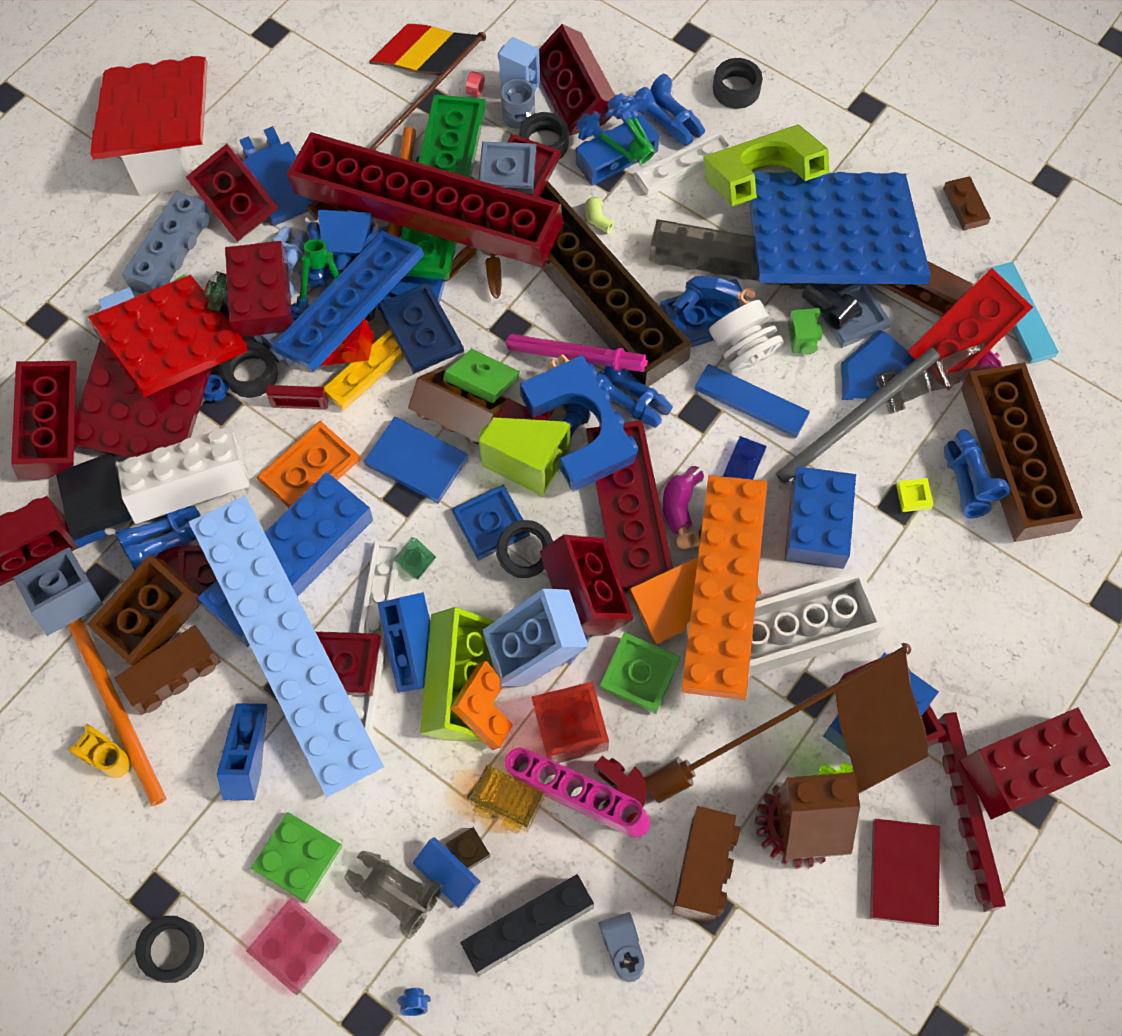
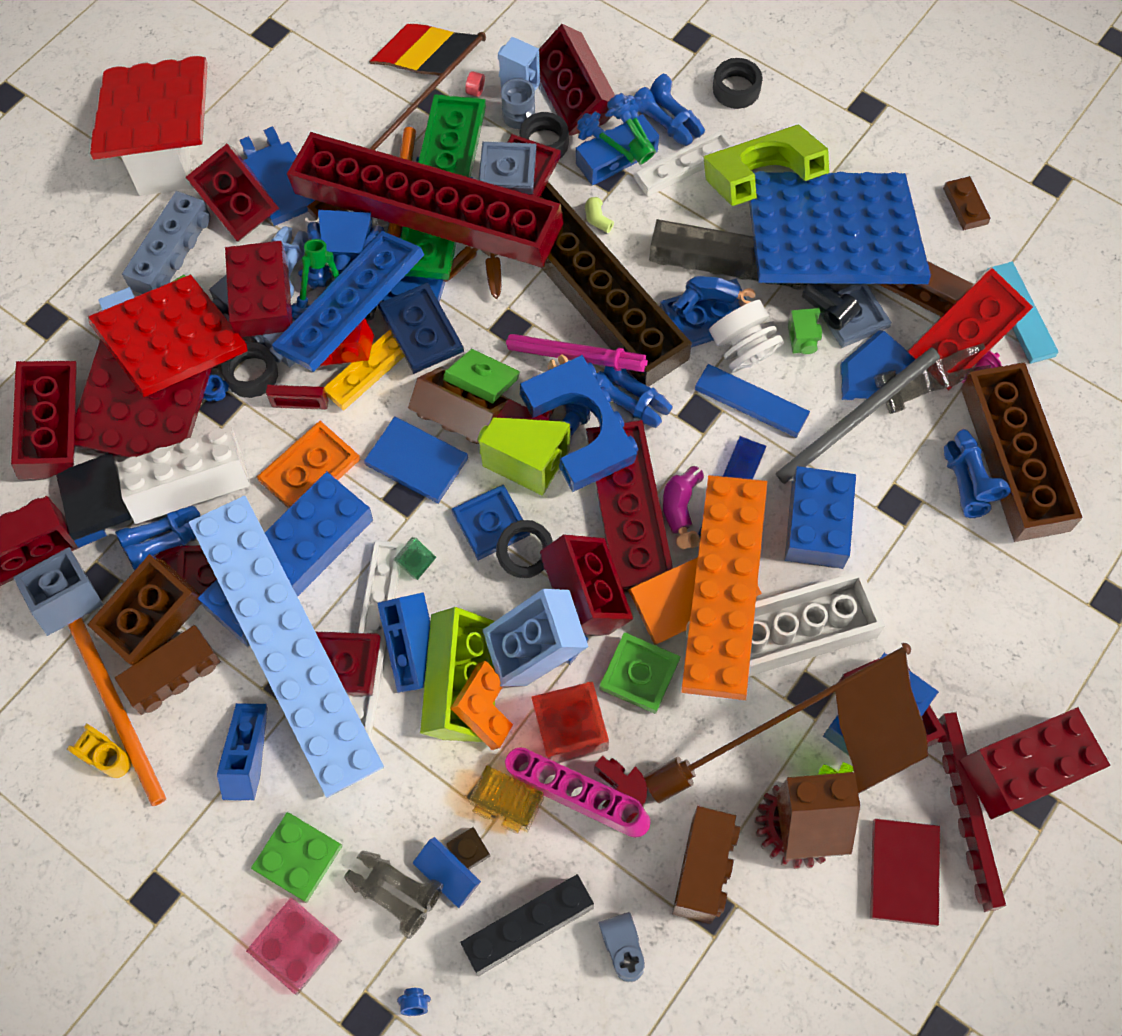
black tyre [135,916,205,983] -> none
plate [204,271,227,312] -> none
neon yellow plate [896,478,934,512] -> none

